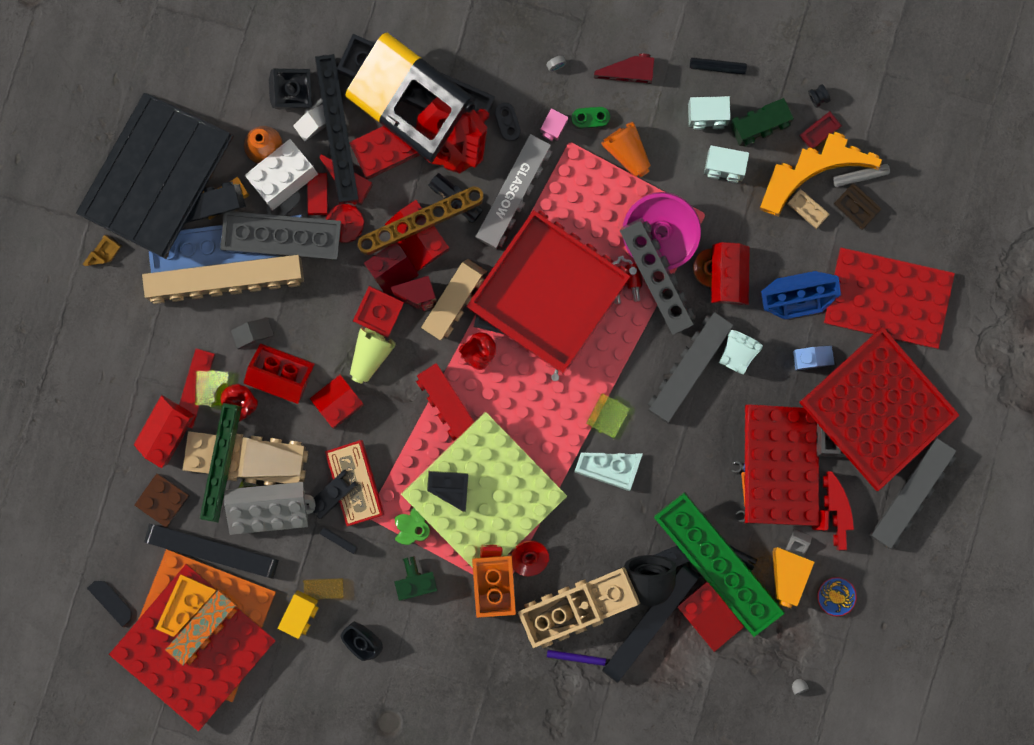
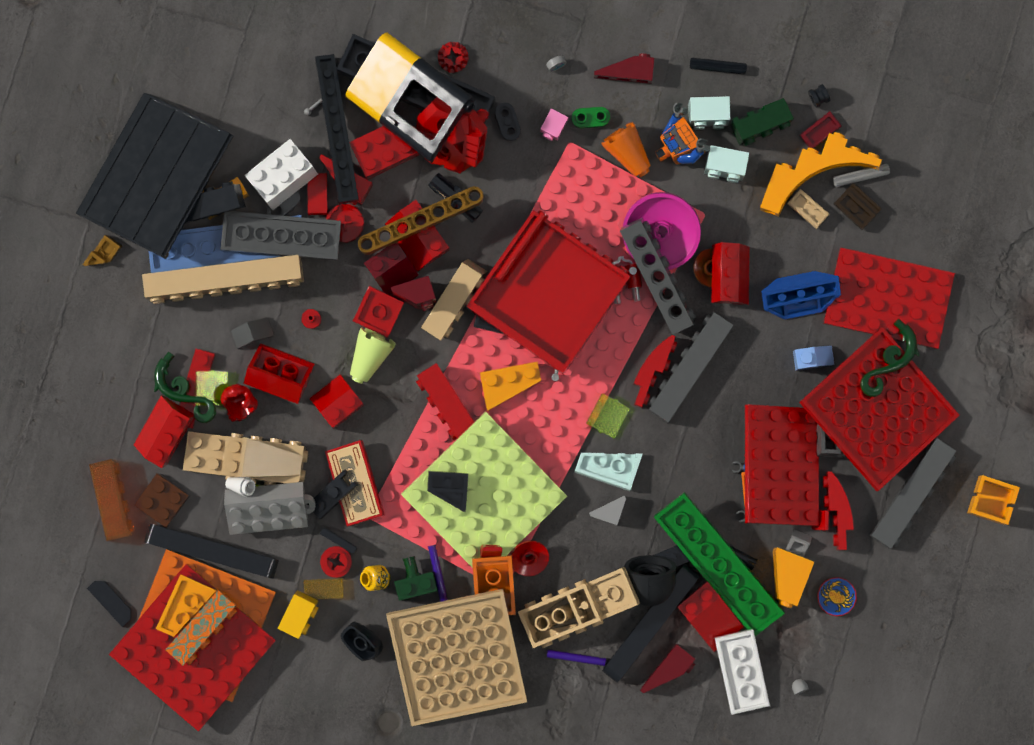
dark green tile [200,403,242,523] -> none
orange cone [244,126,283,164] -> none
black slope [269,68,312,110] -> none
white slope [293,105,326,142] -> none
bright green plate [395,508,430,545] -> none
red hair [459,332,496,370] -> none
light grey brick [476,134,552,250] -> none
light aqua piece [719,330,763,375] -> none
none -> clear orange brick [89,459,134,541]
none -> dark green plant [154,351,216,423]
none -> white cone [225,477,255,497]
none -> red tile [301,309,321,329]
none -> red gear [320,546,352,578]
none -> yellow head [360,565,390,591]
none -> tan plate [386,589,527,726]
none -> dark purple bar [428,545,448,602]
none -> red gear [438,42,469,73]
none -> light orange wing [480,362,541,411]
none -> red bar [495,212,546,281]
none -> light grey slope [589,496,626,526]
none -> red slope [633,335,677,408]
none -> dark red slope [640,644,696,693]
none -> torso [655,103,710,164]
none -> white tile [714,629,770,715]
none -> dark green plant [860,319,919,397]
none -> light orange piece [967,475,1020,525]

